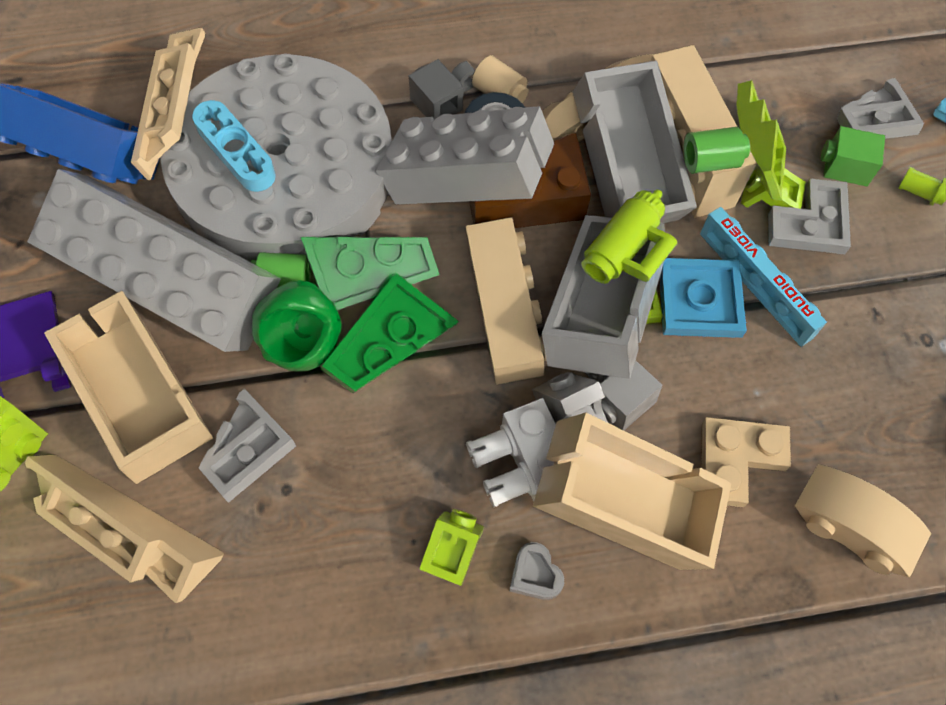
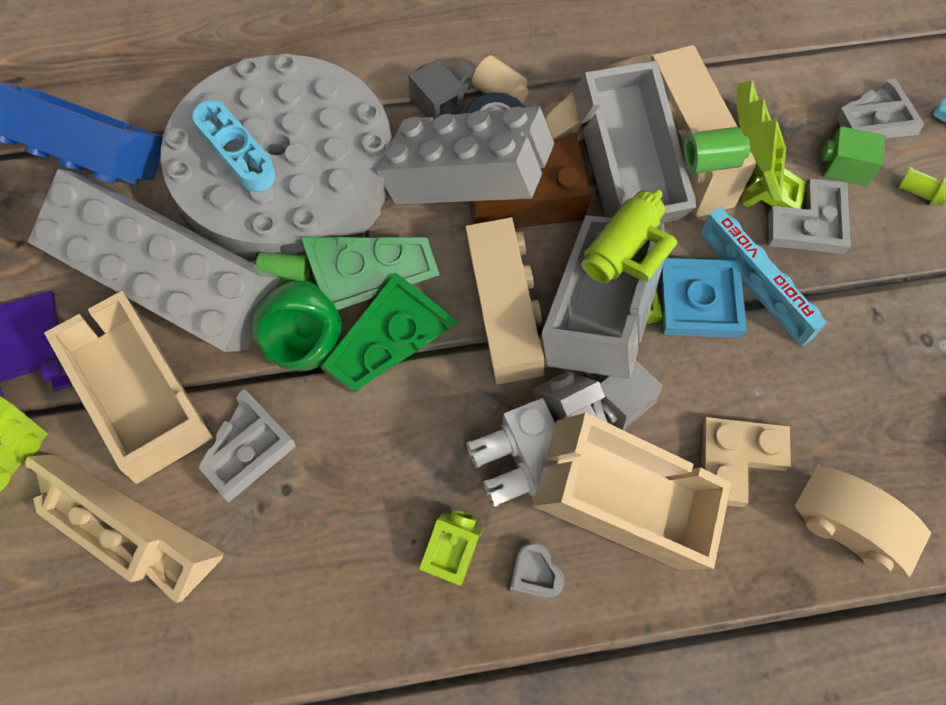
tan wedge [131,27,205,180] -> none

